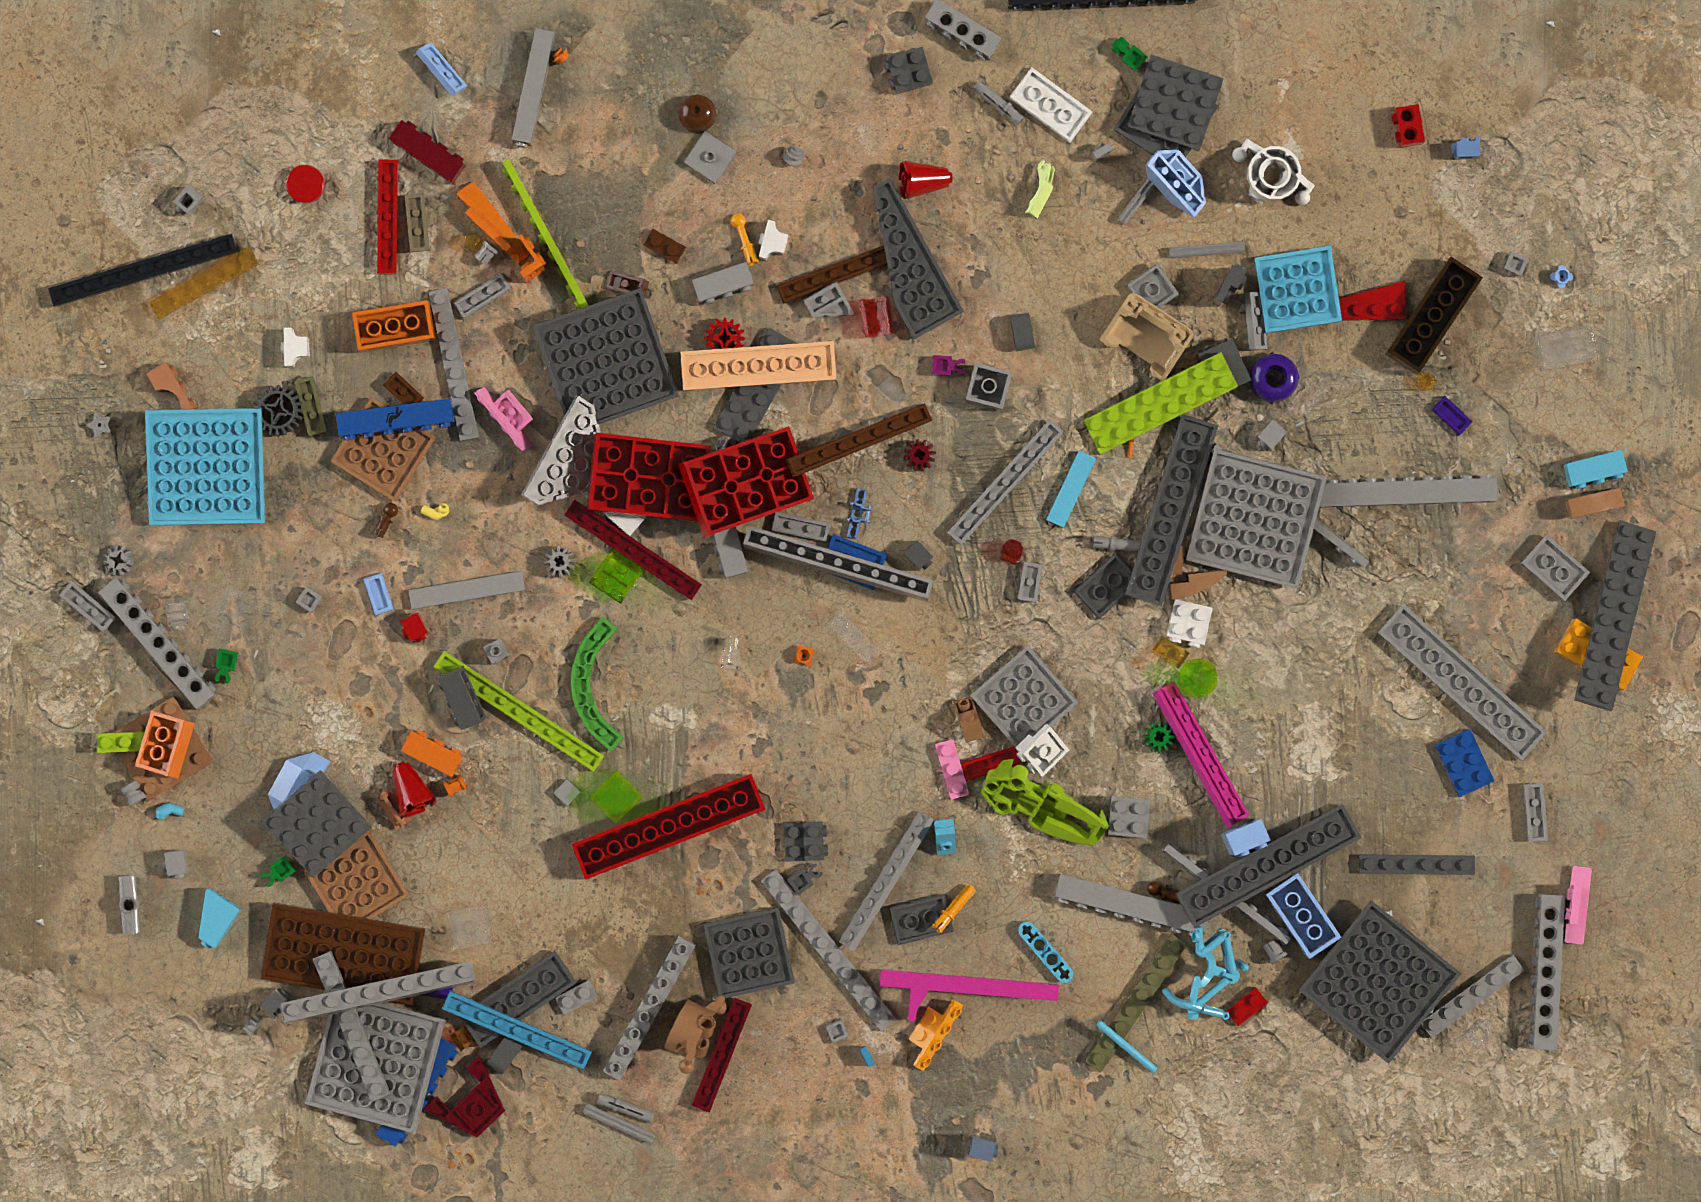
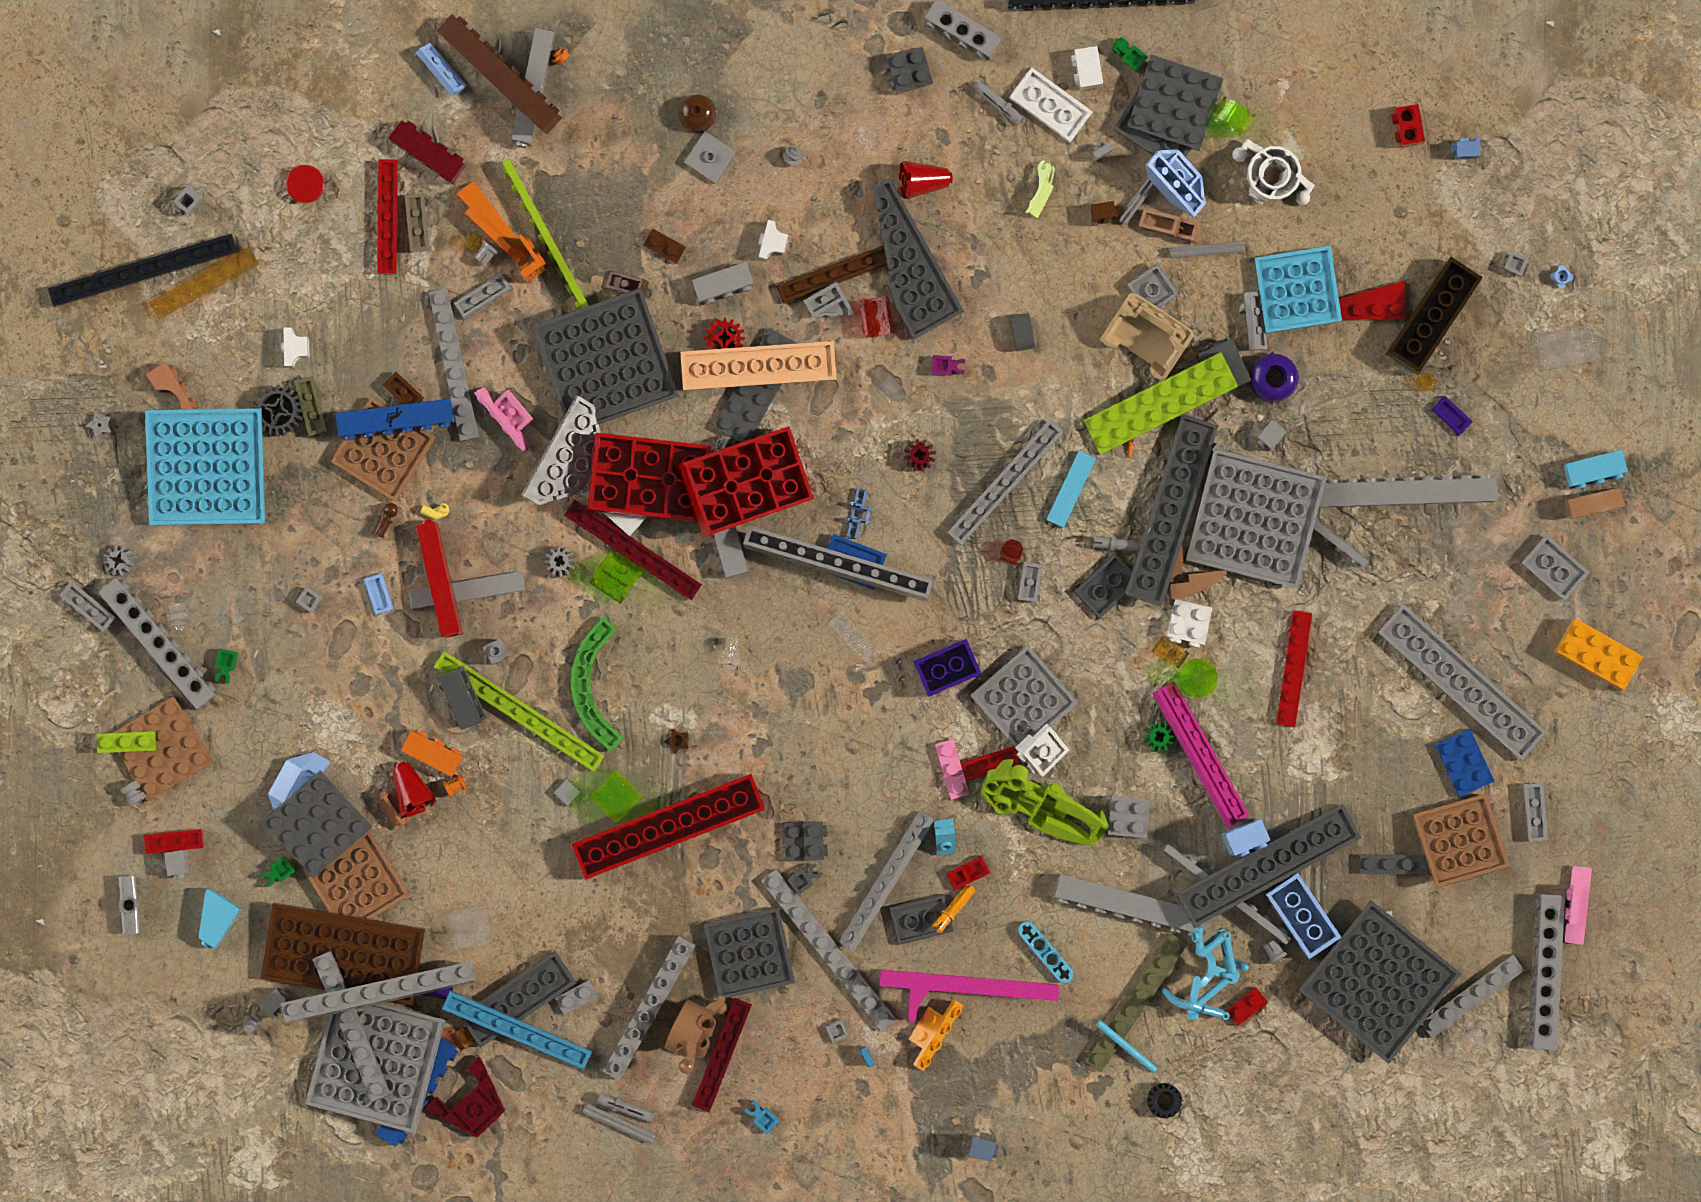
orange slope [135,711,195,779] -> none
medium azure arm [156,802,185,820] -> none
orange brick [352,300,436,353] -> none
red brick [400,612,429,644] -> none
dark grey beam [486,1036,523,1075] -> none
light orange pin [731,213,759,267] -> none
light grey tile [771,512,831,542] -> none
reddish brown tile [786,403,932,478] -> none
orange plate [793,645,814,666] -> none
dark grey brick [903,540,933,570] -> none
medium nougat slope [953,696,984,743] -> none
light grey brick [965,362,1012,411] -> none
reddish brown pin [1147,881,1180,904] -> none
dark grey plate [1212,264,1247,307] -> none
dark grey plate [1574,520,1657,712] -> none
none -> red plate [144,829,204,854]
none -> red brick [416,519,463,639]
none -> reddish brown brick [437,14,562,134]
none -> reddish brown plate [664,729,689,754]
none -> dark azure plate [744,1100,780,1134]
none -> dark purple brick [913,639,982,697]
none -> red slope [946,855,991,890]
none -> white brick [1071,46,1103,90]
none -> reddish brown brick [1090,201,1120,226]
none -> medium nougat slope [1139,208,1202,244]
none -> black tyre [1147,1083,1182,1119]
none -> clear neon green brick [1212,96,1257,137]
none -> red plate [1276,610,1313,727]
none -> medium nougat plate [1412,794,1510,889]

